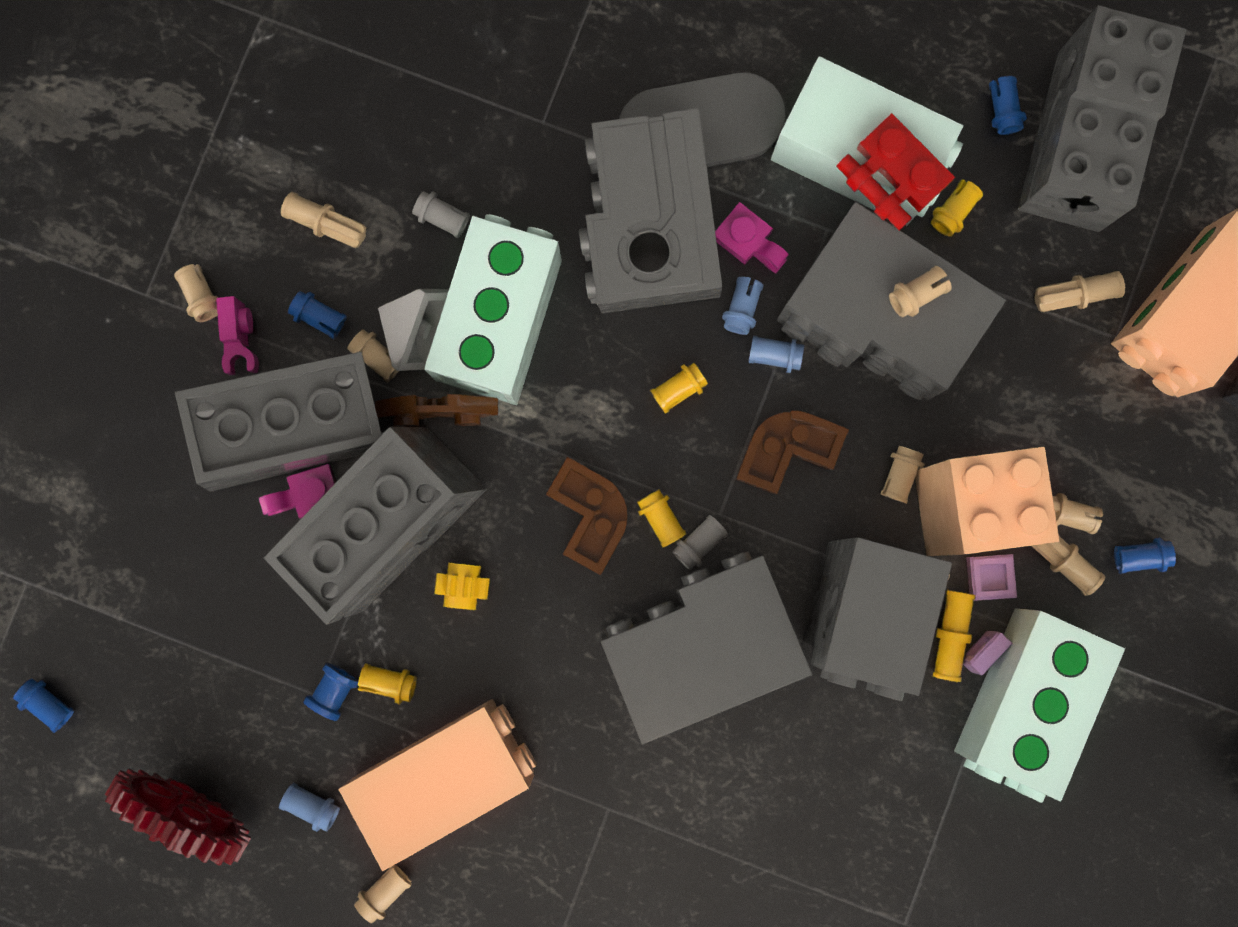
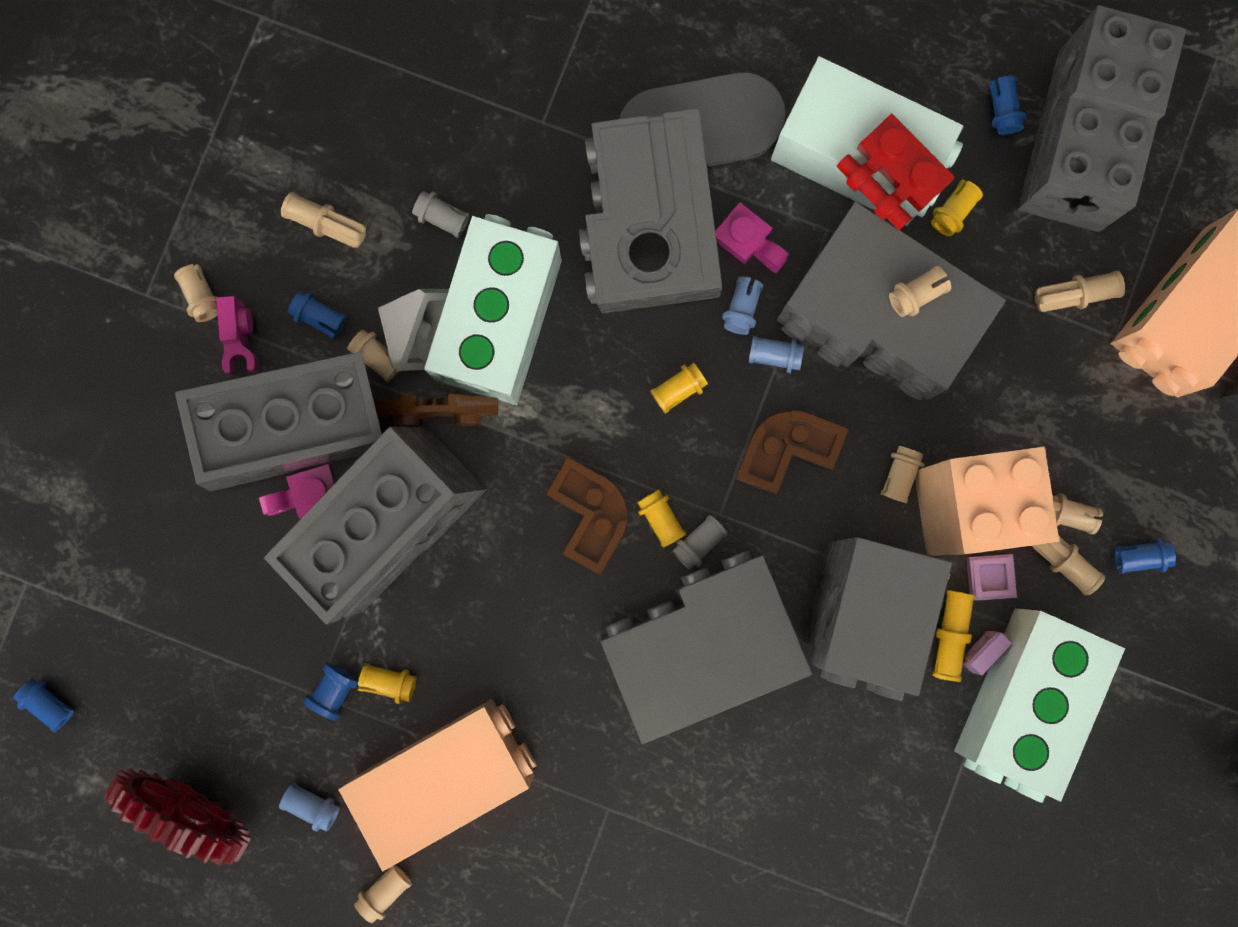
yellow gear [434,563,490,610] -> none

